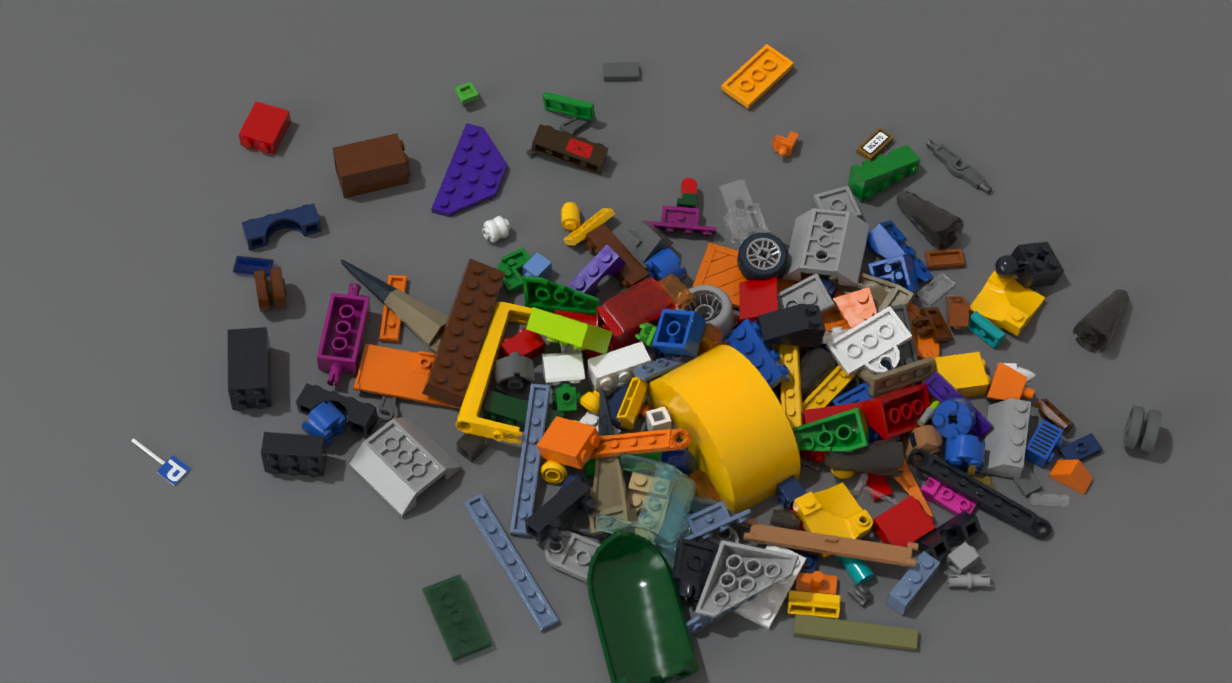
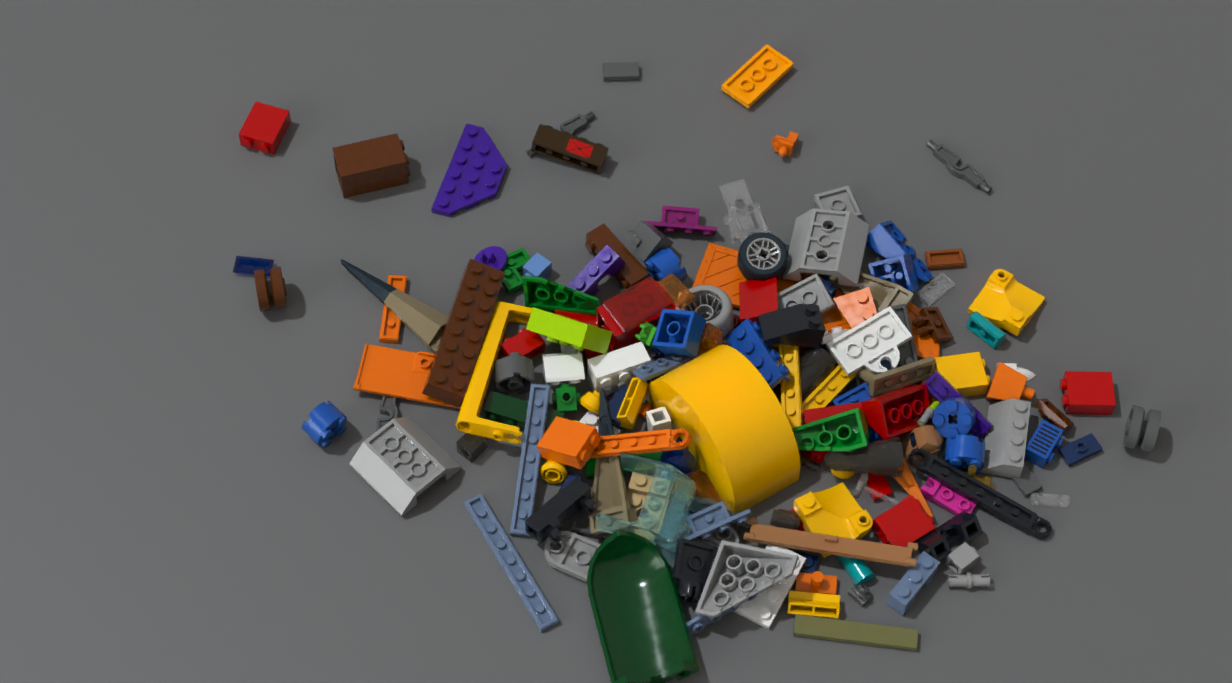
piece [132,439,191,486] -> none
black brick [227,327,272,411] -> none
dark blue arch [242,203,322,250] -> none
black brick [261,432,327,477] -> none
black arch [296,383,379,436] -> none
magenta brick [317,283,371,387] -> none
clear green plate [422,574,491,661] -> none
bright green tile [455,82,479,105] -> none
white piece [482,216,511,242] -> none
green tile [542,92,595,121] -> none
yellow brick [561,202,580,230] -> none
yellow plate [563,208,615,246] -> none
leg [677,178,697,208] -> none
dark blue brick [775,476,807,511] -> none
green wedge [848,145,921,203] -> none
tile [856,127,894,161] -> none
clear smoke cone [896,191,964,250] -> none
dark orange slope [945,296,970,329] -> none
black brick [995,242,1064,288] -> none
orange slope [1048,460,1093,495] -> none
clear smoke cone [1073,289,1130,353] -> none
none -> dark purple piece [474,246,508,271]
none -> red brick [1060,371,1116,415]

